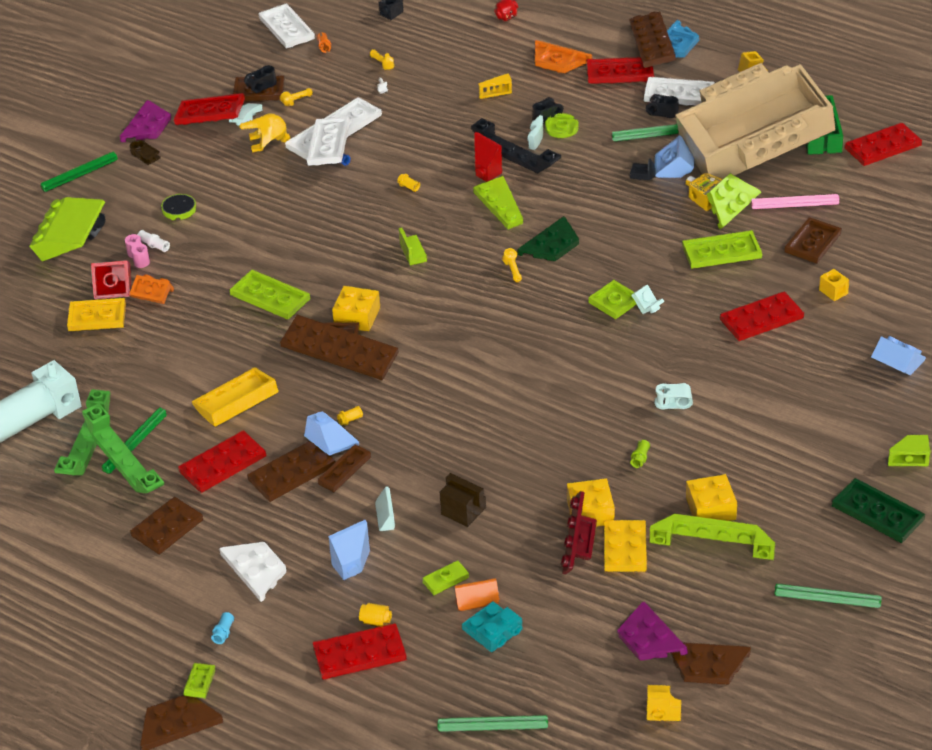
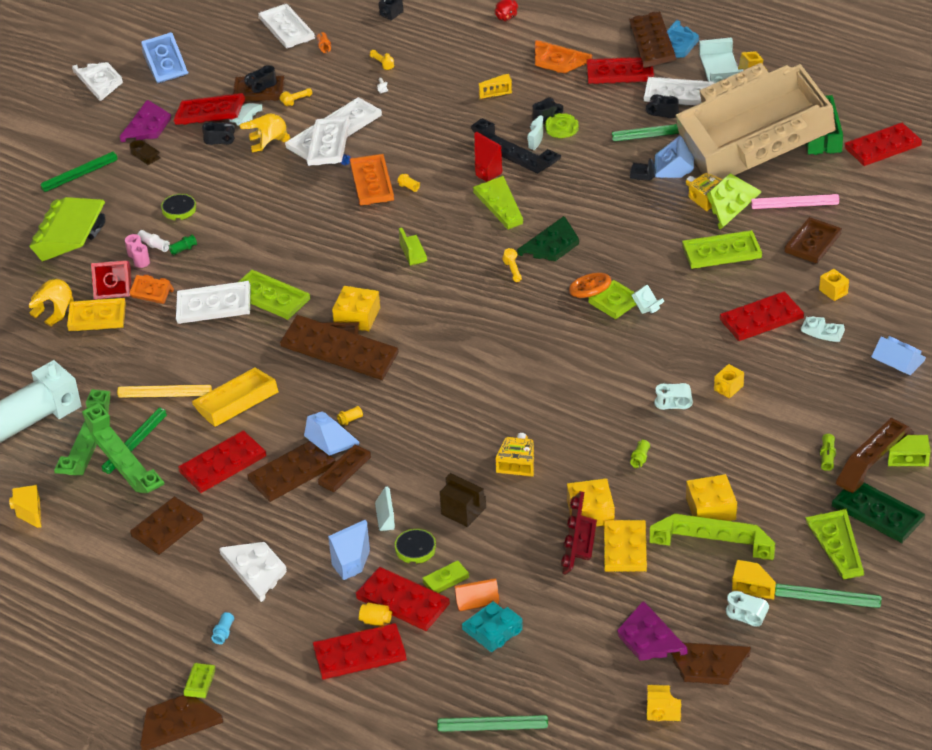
none -> yellow slope [9,485,41,528]
none -> yellow piece [29,279,74,327]
none -> white wing [72,62,123,101]
none -> yellow axle [117,385,212,398]
none -> light blue slope [141,33,188,83]
none -> green pin [168,234,197,256]
none -> white plate [176,281,250,324]
none -> black piece [202,122,235,145]
none -> orange plate [350,154,394,205]
none -> red plate [356,567,450,632]
none -> black tile [395,529,436,564]
none -> yellow torso [496,433,534,477]
none -> orange plate [569,273,612,298]
none -> light aqua panel [699,38,743,84]
none -> yellow brick [714,364,744,399]
none -> light aqua piece [726,591,769,627]
none -> yellow slope [732,560,776,600]
none -> light aqua slope [801,316,845,342]
none -> lime wing [805,509,864,580]
none -> lime pin [820,434,836,471]
none -> reddish brown slope [836,417,915,493]

